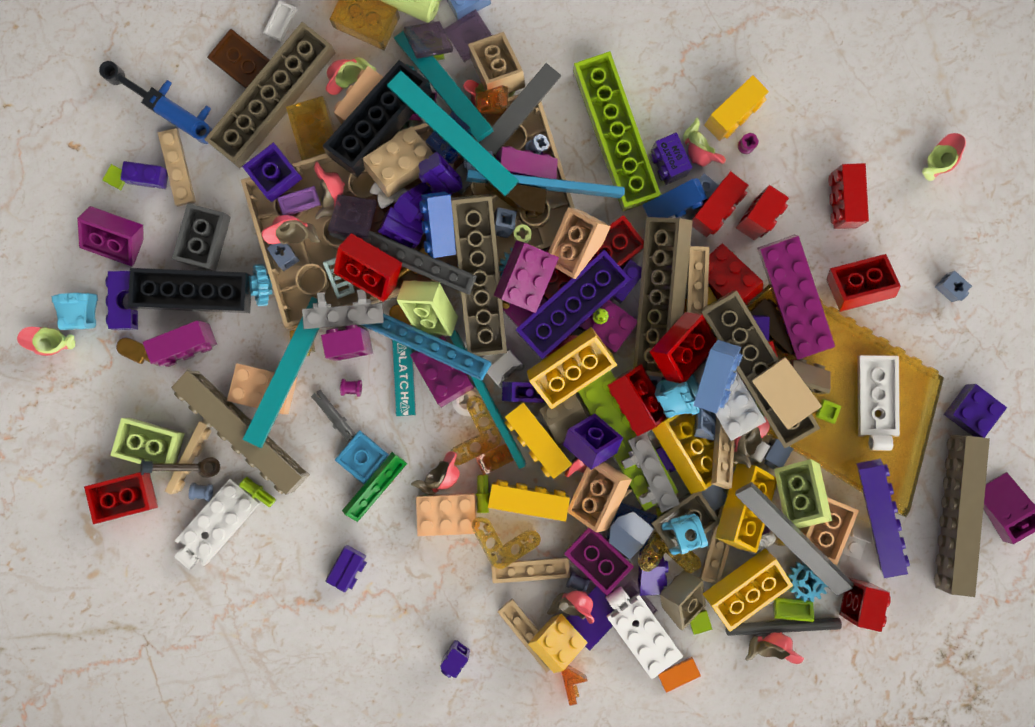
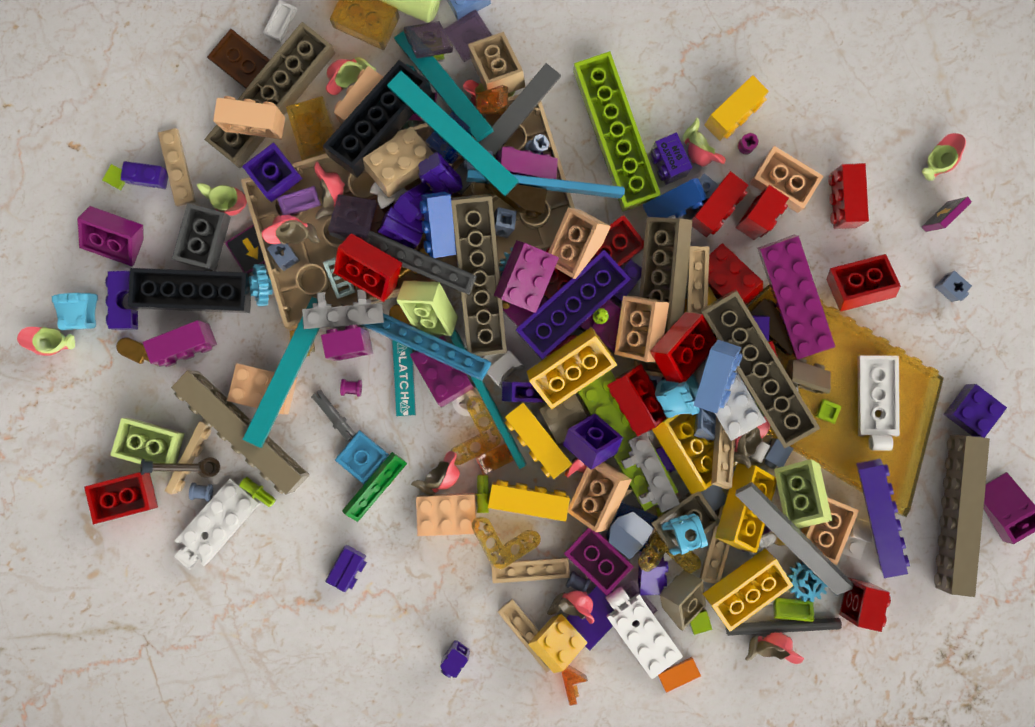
blue piece [99,61,212,144] -> none
yellowish green bush [514,224,531,244] -> none
tan tile [751,357,822,429] -> none
none -> yellowish green hair [197,183,247,216]
none -> light nougat brick [213,96,285,140]
none -> black tile [225,224,265,274]
none -> light nougat brick [614,296,669,362]
none -> light nougat brick [749,146,824,213]
none -> tile [922,196,972,232]

